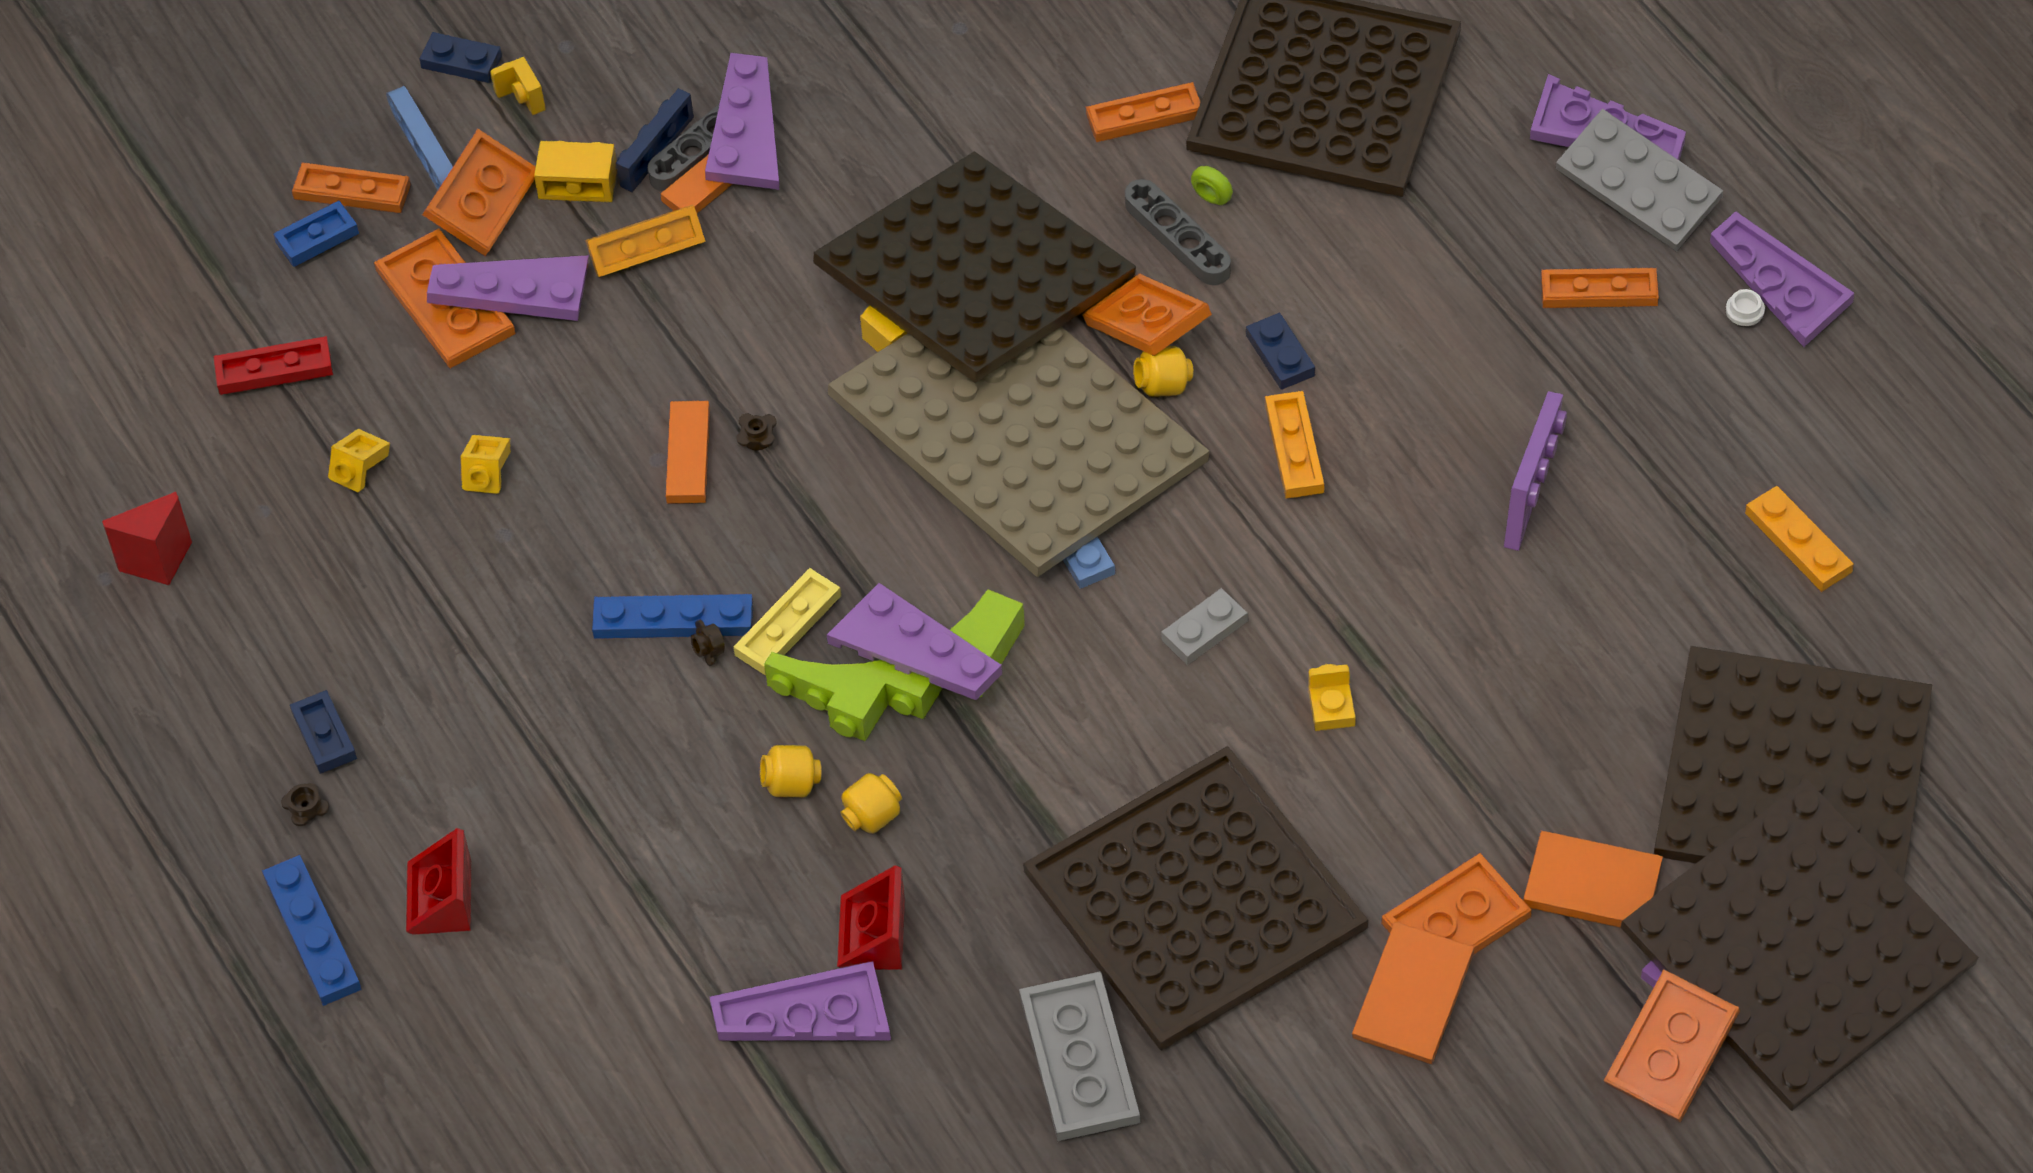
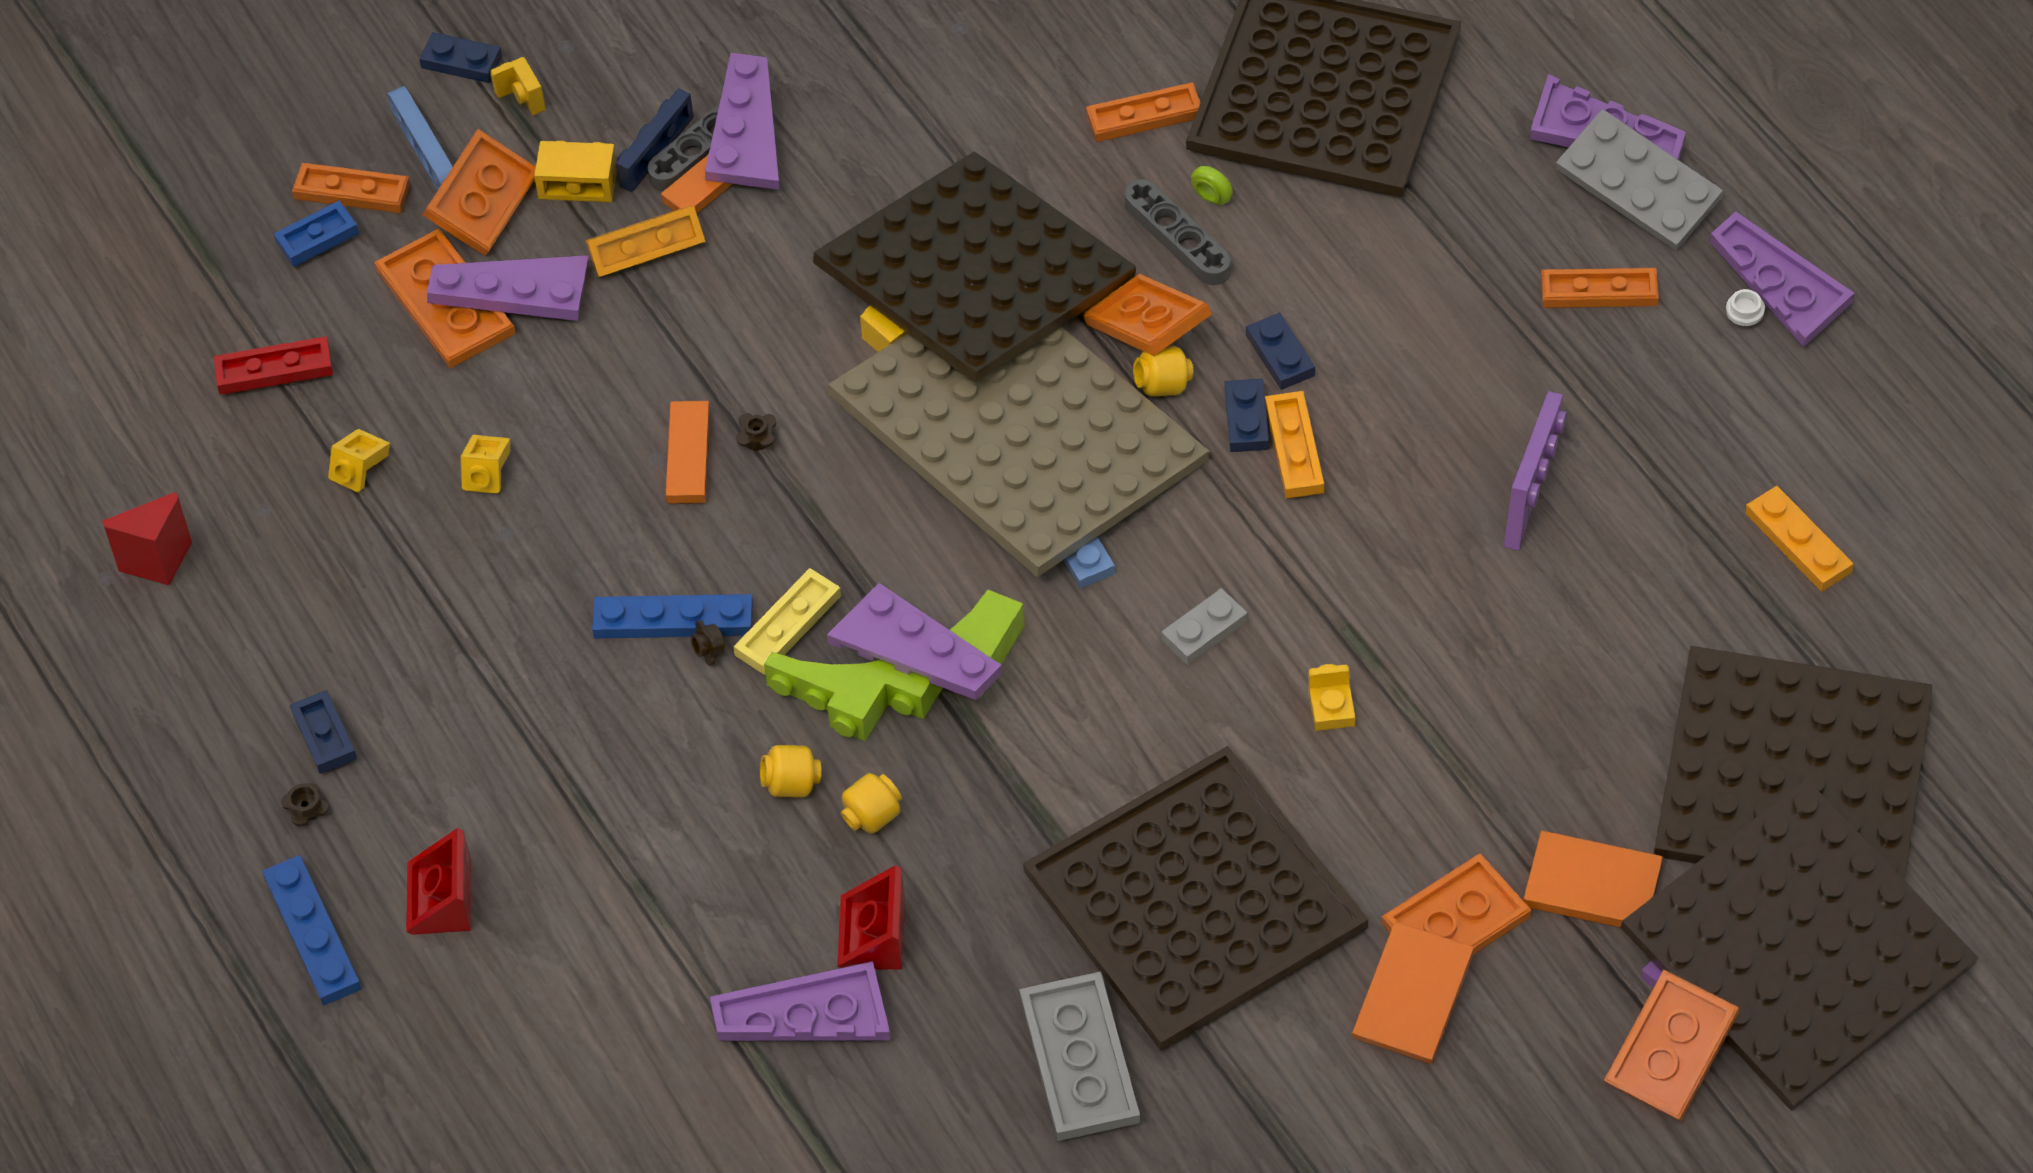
none -> dark blue plate [1224,378,1269,452]

